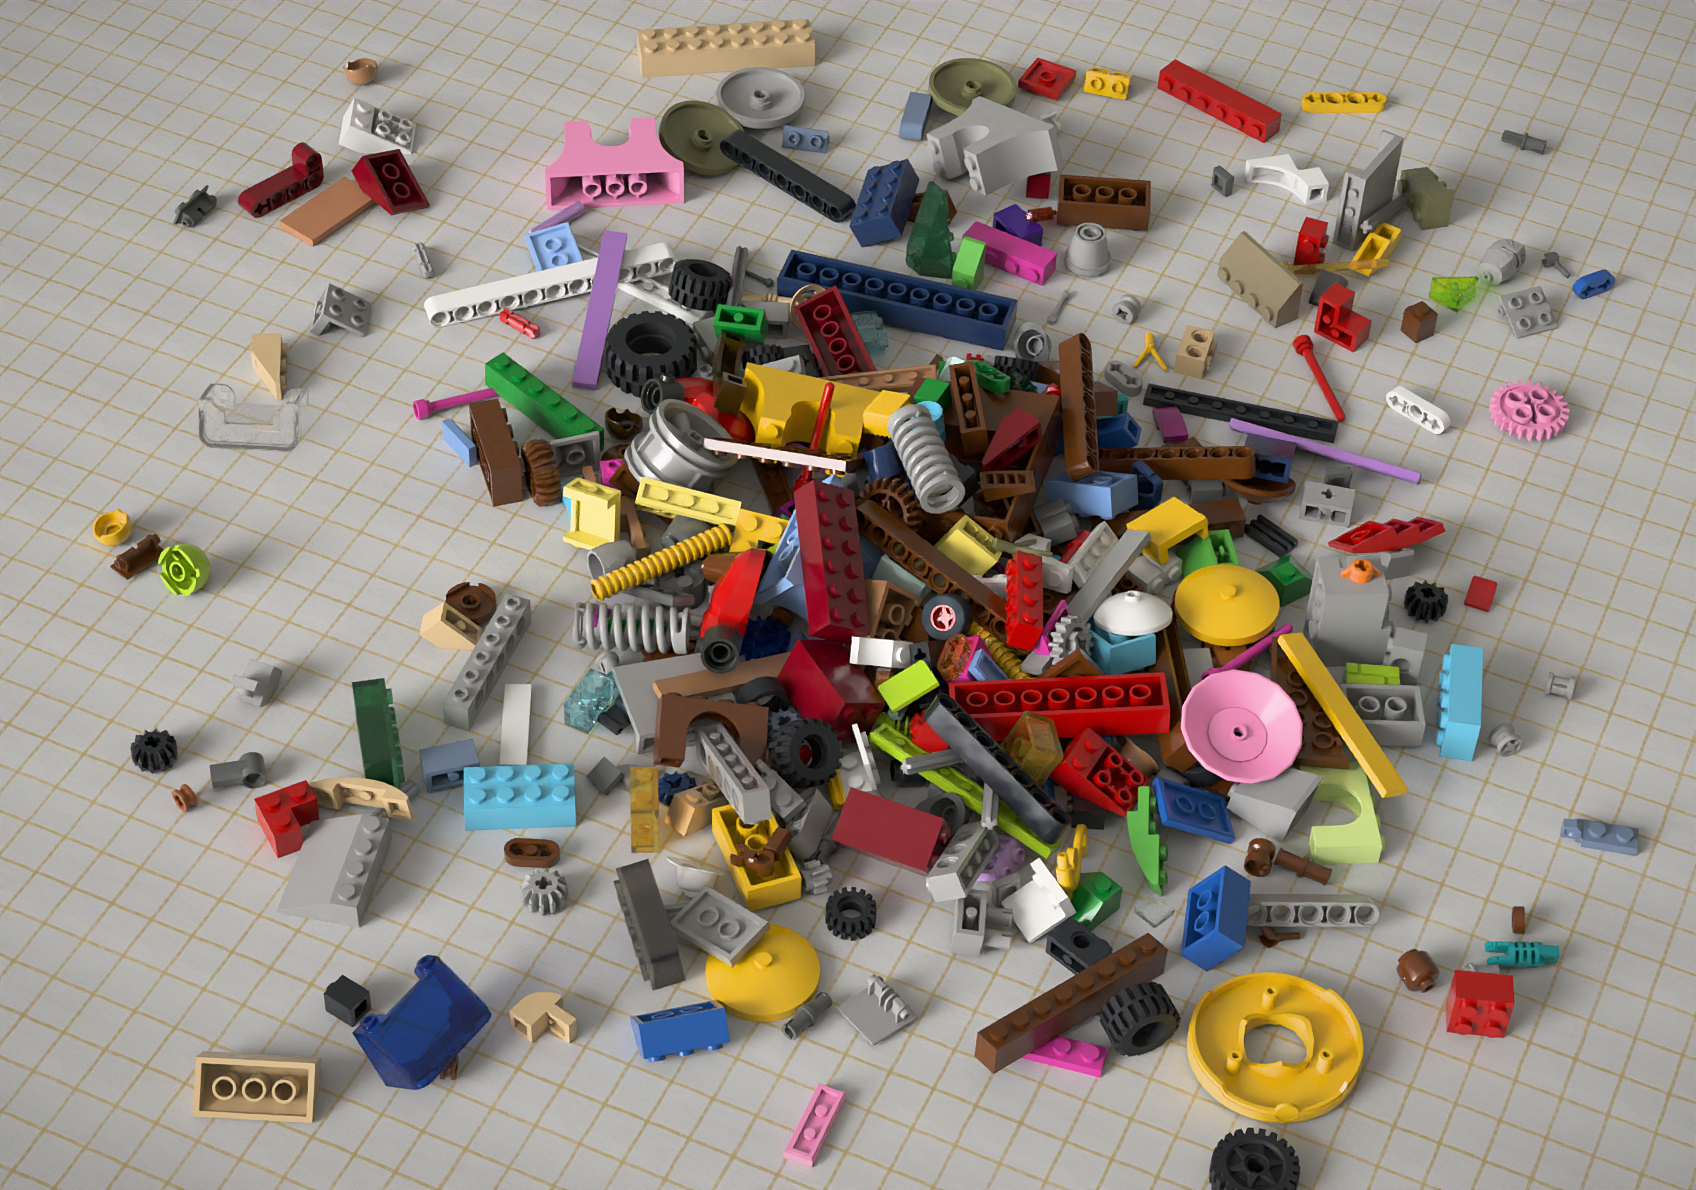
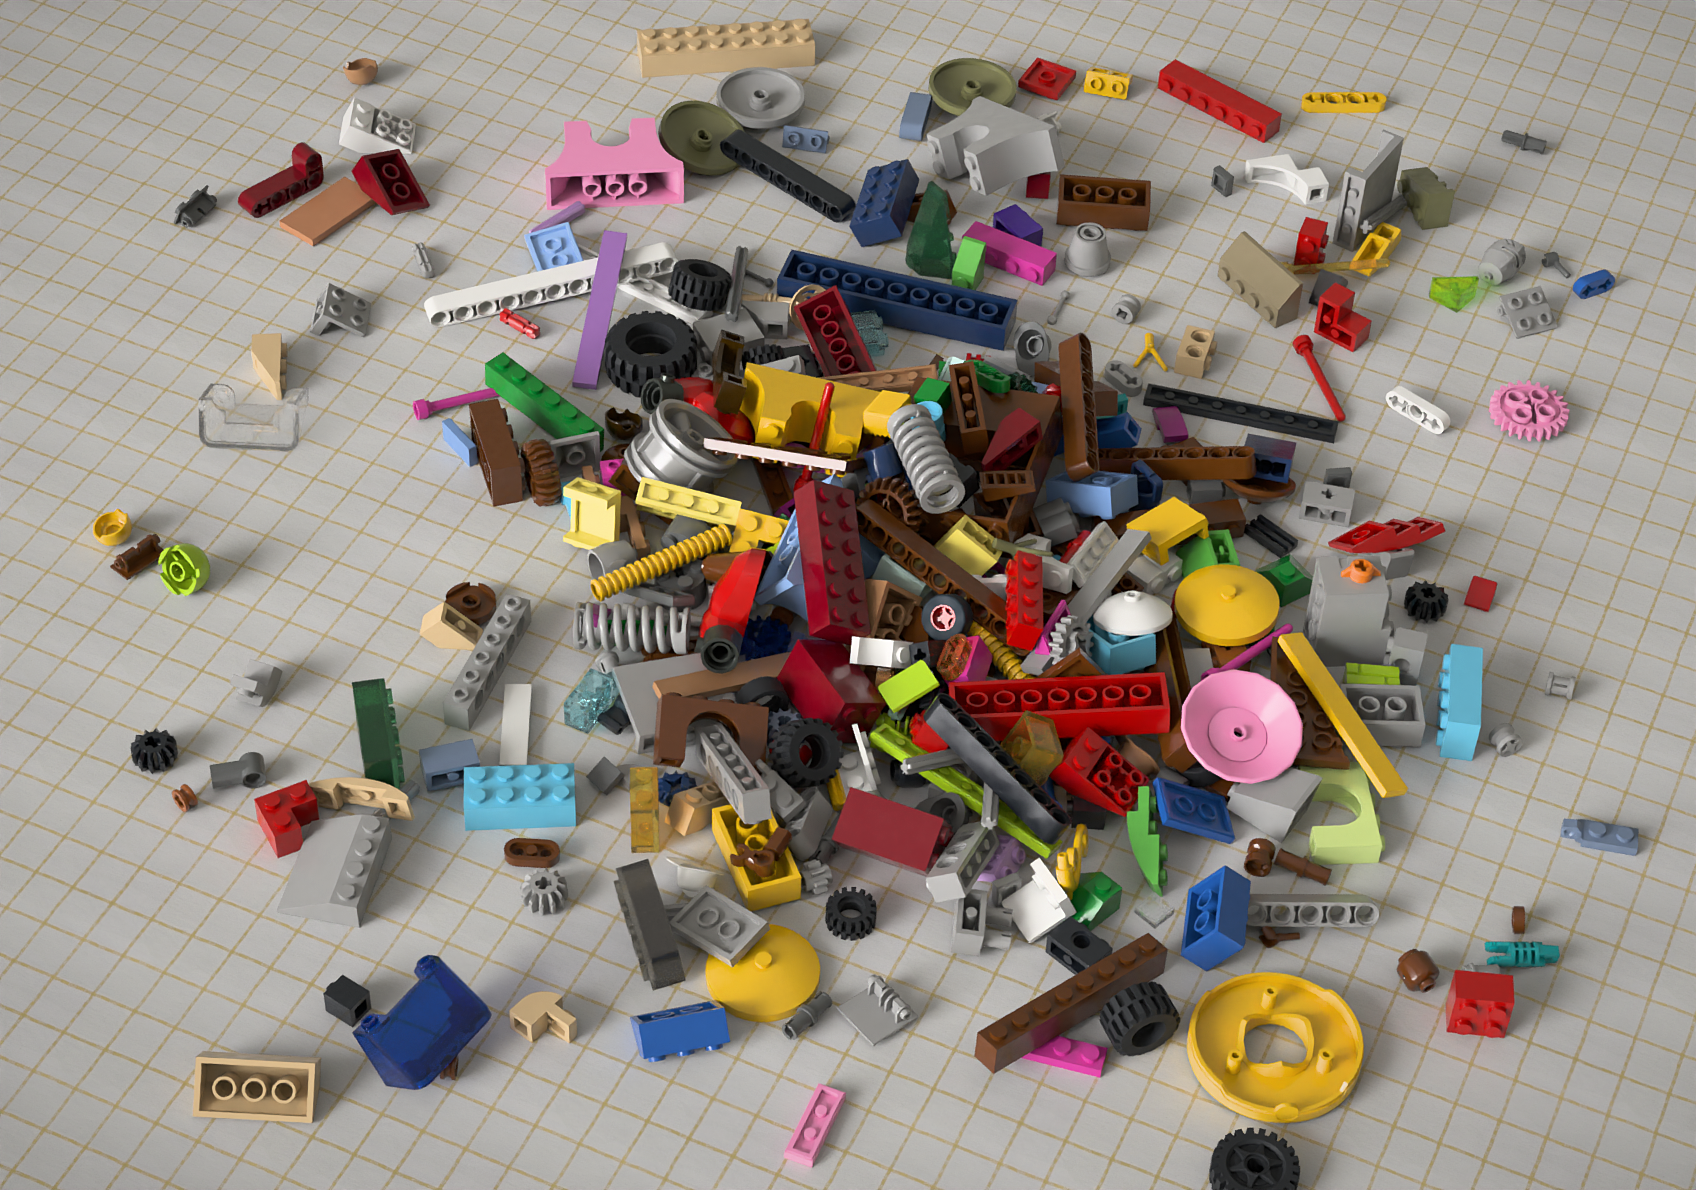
green brick [713,304,769,345] -> none
medium blue tile [968,649,1011,681] -> none
black tyre [993,355,1039,382] -> none
clear red axle [1024,207,1057,223] -> none
medium lavender tile [1229,418,1422,485] -> none
reddish brown brick [1400,301,1438,343] -> none

